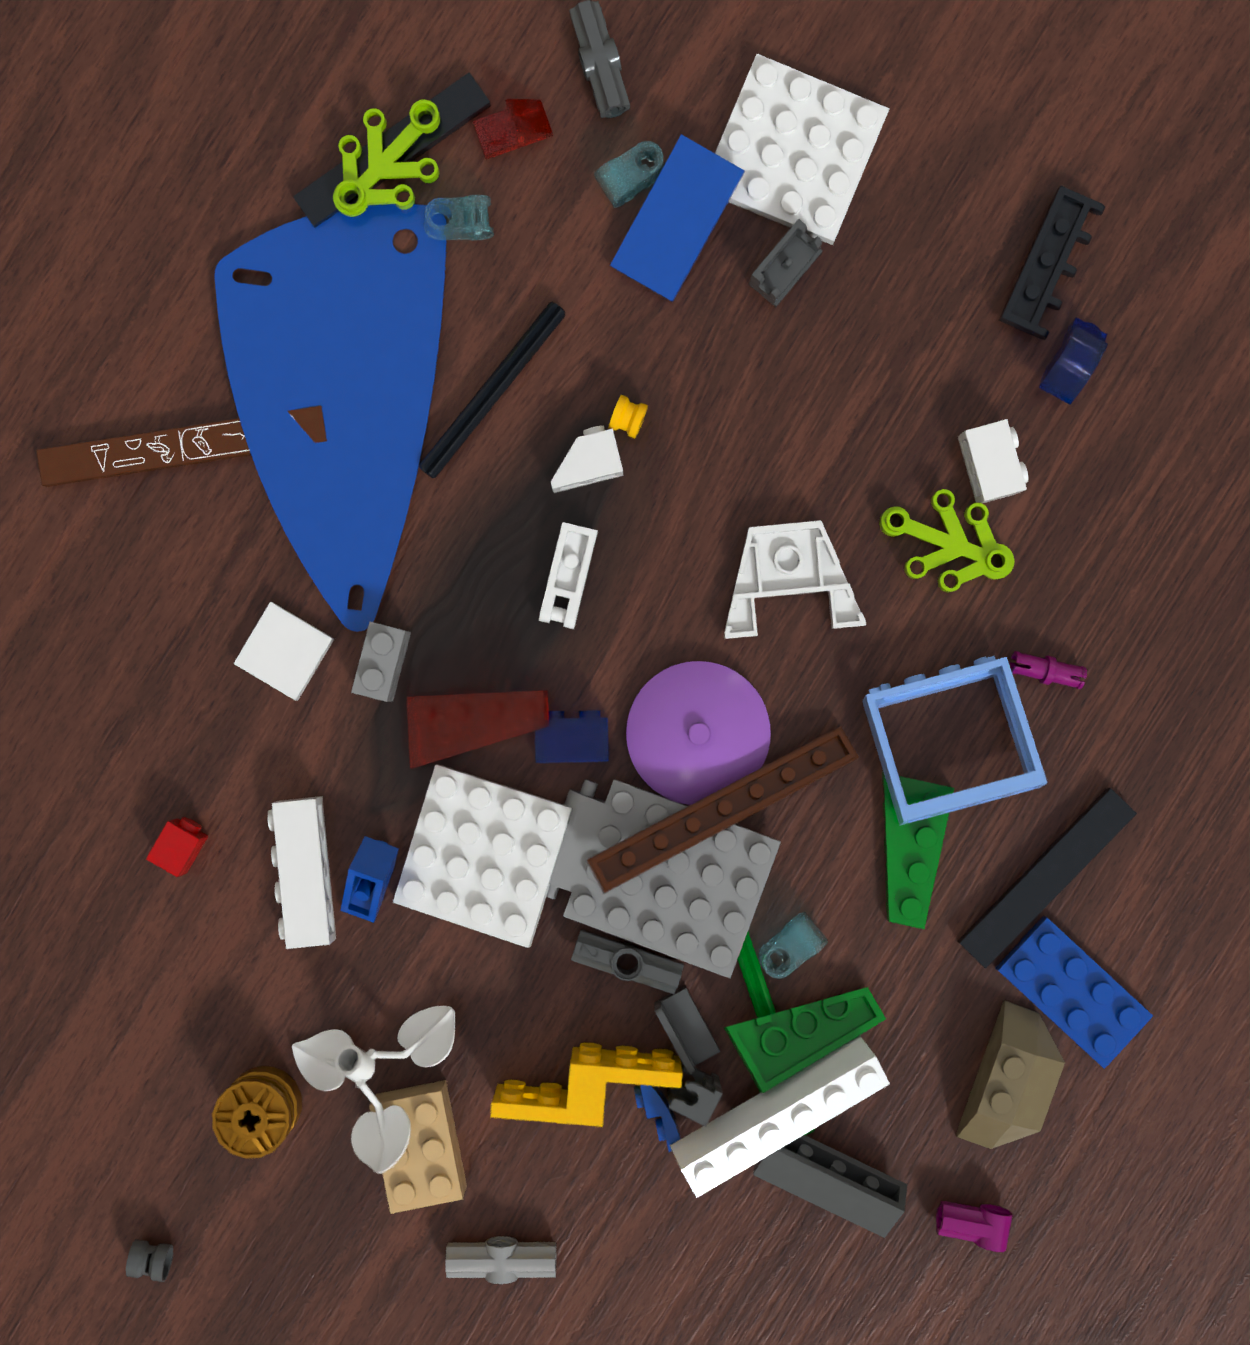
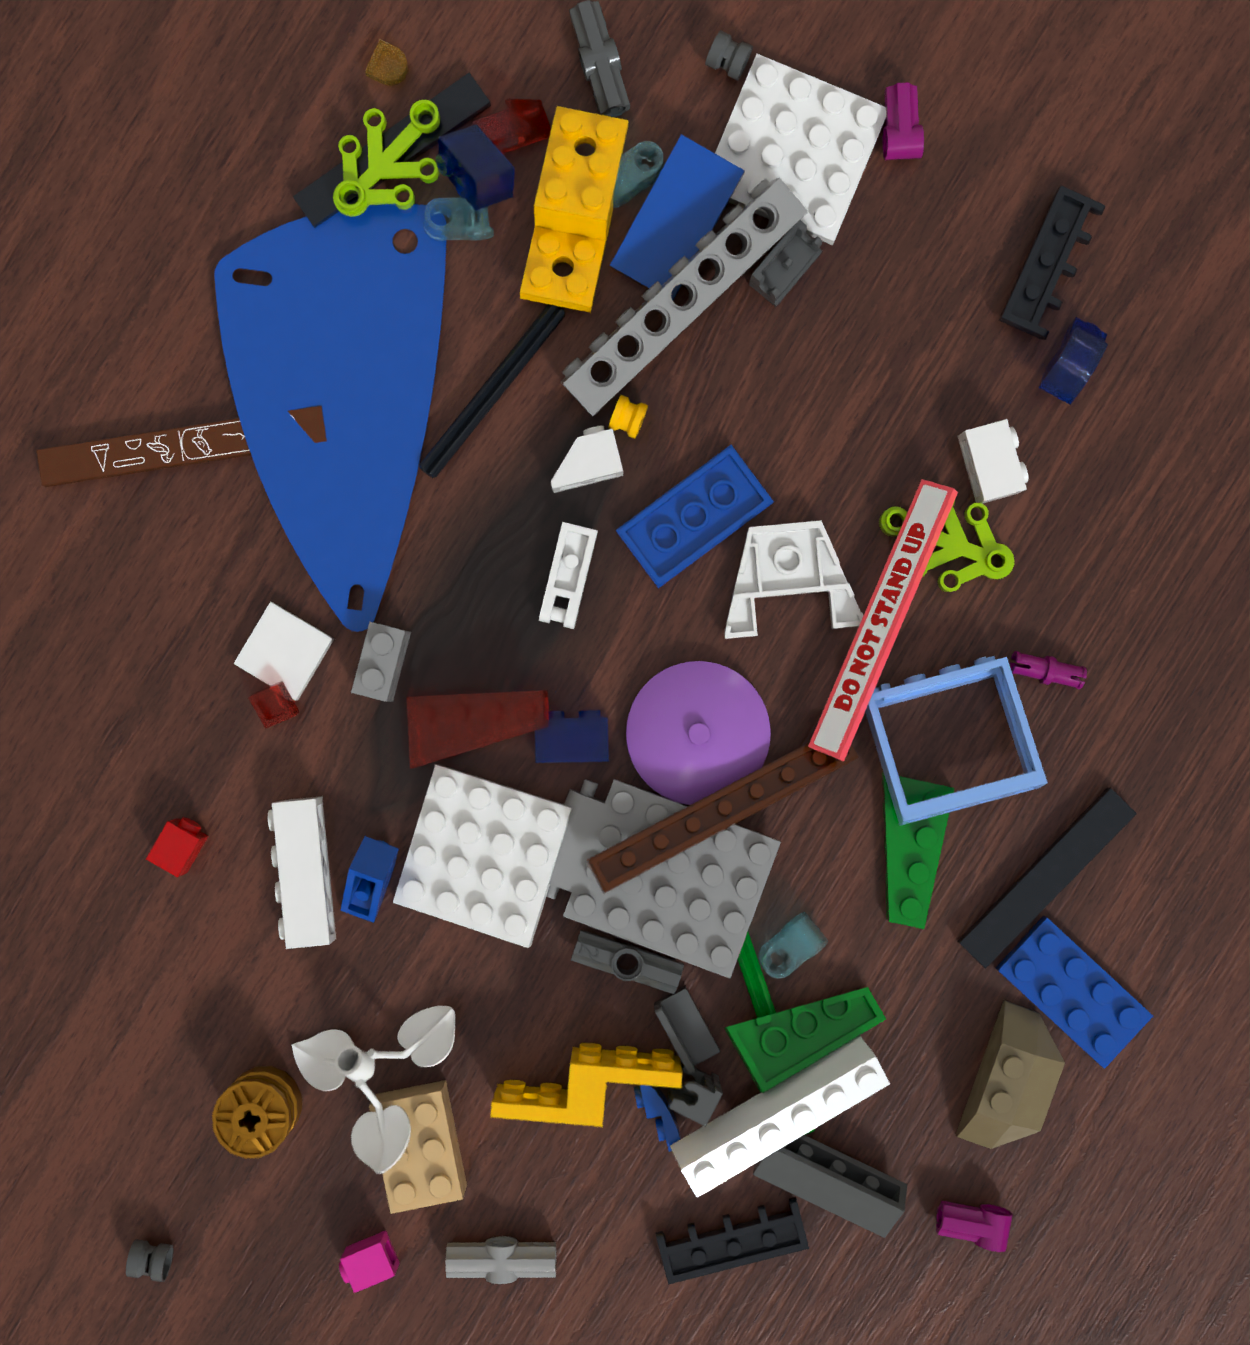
none -> clear red tile [248,681,300,729]
none -> dark pink brick [339,1230,400,1293]
none -> clear yellow tile [365,39,408,86]
none -> clear blue brick [436,124,515,211]
none -> yellow bracket [520,106,629,313]
none -> light grey brick [561,177,808,416]
none -> blue tile [616,445,774,589]
none -> black hinge [656,1197,809,1285]
none -> dark grey wheel [705,30,753,81]
none -> tile [808,479,958,762]
none -> magenta piece [882,83,924,160]

